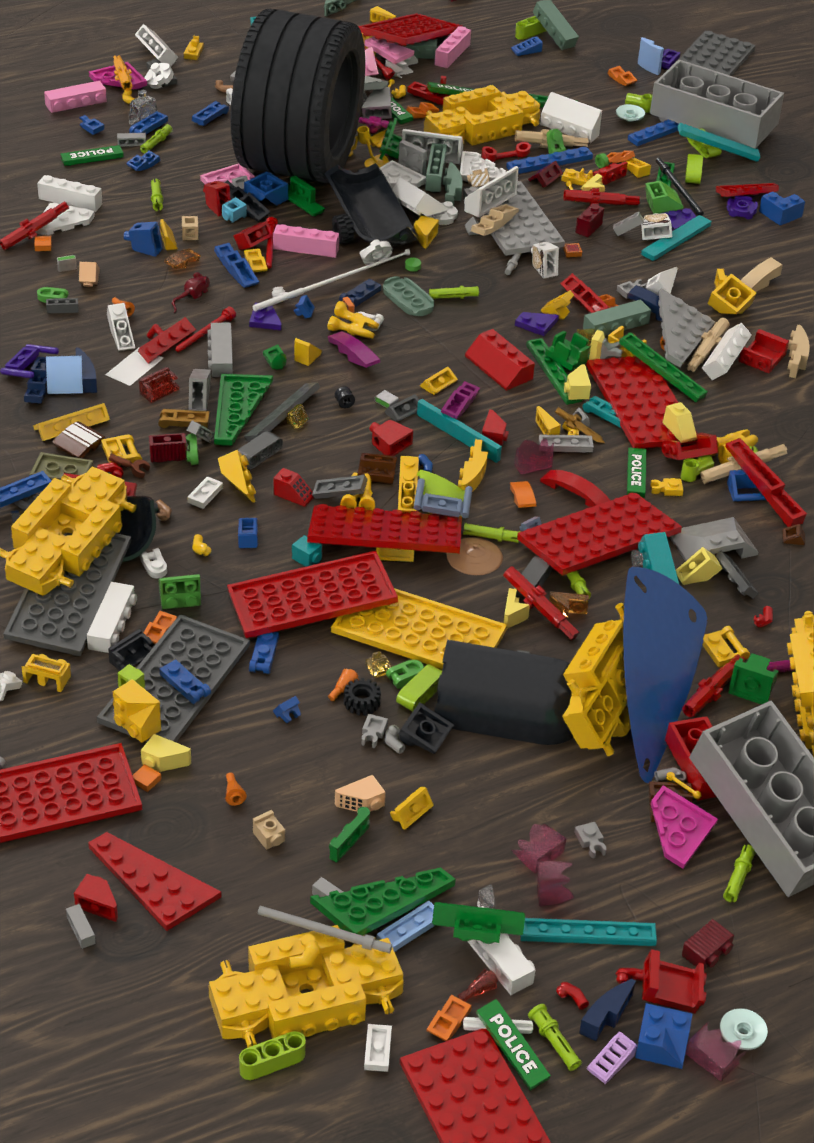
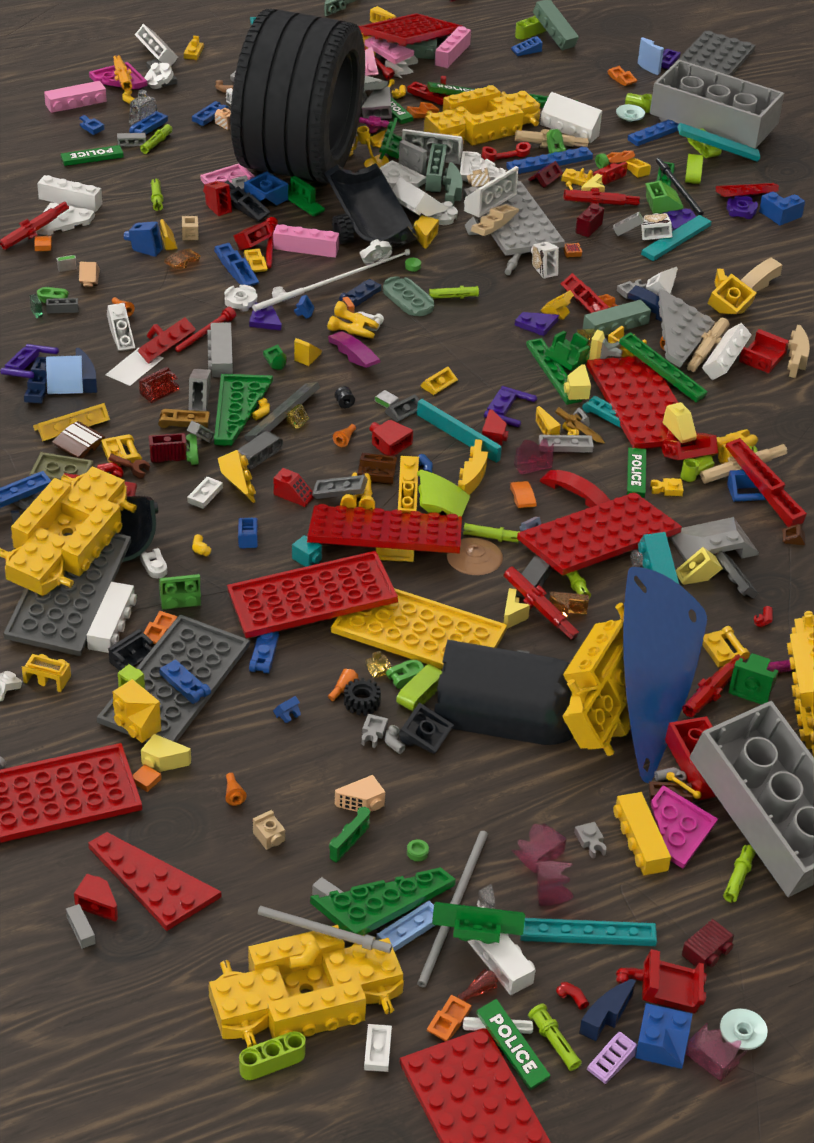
blue slope [126,151,161,171] -> none
medium nougat arm [156,500,172,521] -> none
dark red animal [172,272,210,313] -> none
medium azure brick [222,197,247,222] -> none
yellow plate [390,787,434,829] -> none
sand blue plate [413,478,472,518] -> none
magenta slope [441,381,480,419] -> none
red slope [465,329,535,391] -> none
none -> clear green tile [29,294,43,318]
none -> light nougat brick [215,108,231,130]
none -> white plate [225,285,257,312]
none -> yellow arm [252,398,270,420]
none -> orange cone [333,424,356,447]
none -> bright green tile [407,839,429,861]
none -> light grey piece [417,831,488,987]
none -> dark purple plate [484,386,537,427]
none -> yellow brick [613,792,671,875]

